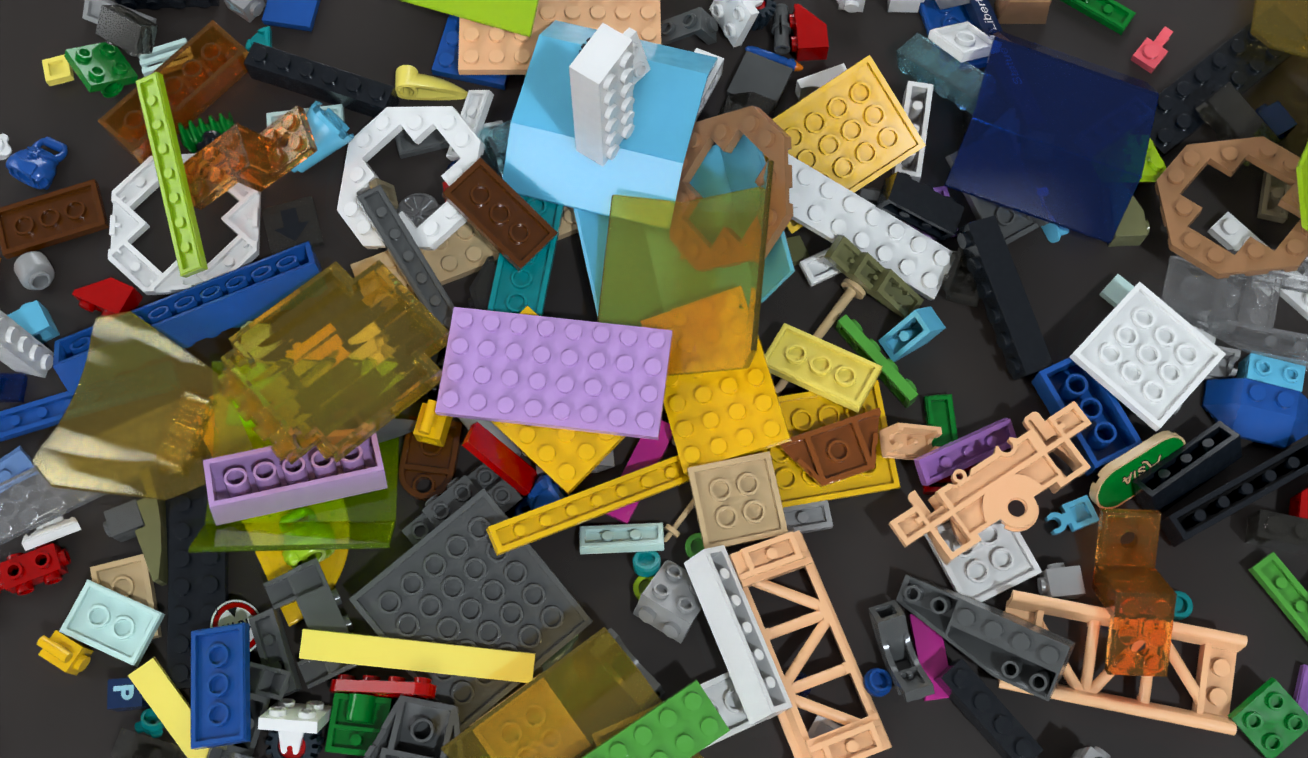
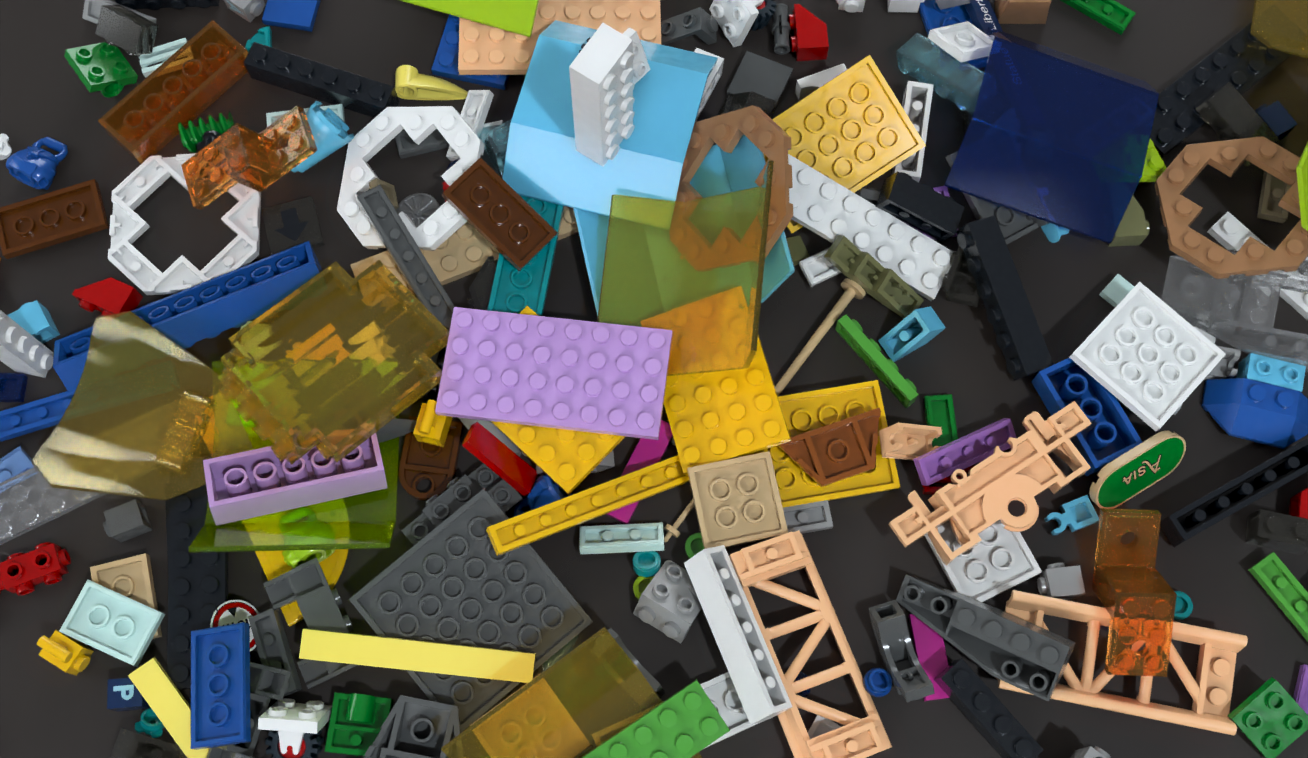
light grey head [14,251,55,290] -> none
white tile [21,516,81,551] -> none
light yellow plate [42,54,74,86] -> none
olive slope [135,467,168,586] -> none
lime tile [136,72,208,278] -> none
red plate [329,674,437,699] -> none
blue piece [745,46,803,71] -> none
light yellow tile [765,323,883,413] -> none
coral plate [1130,26,1173,74] -> none
black brick [1132,420,1242,518] -> none

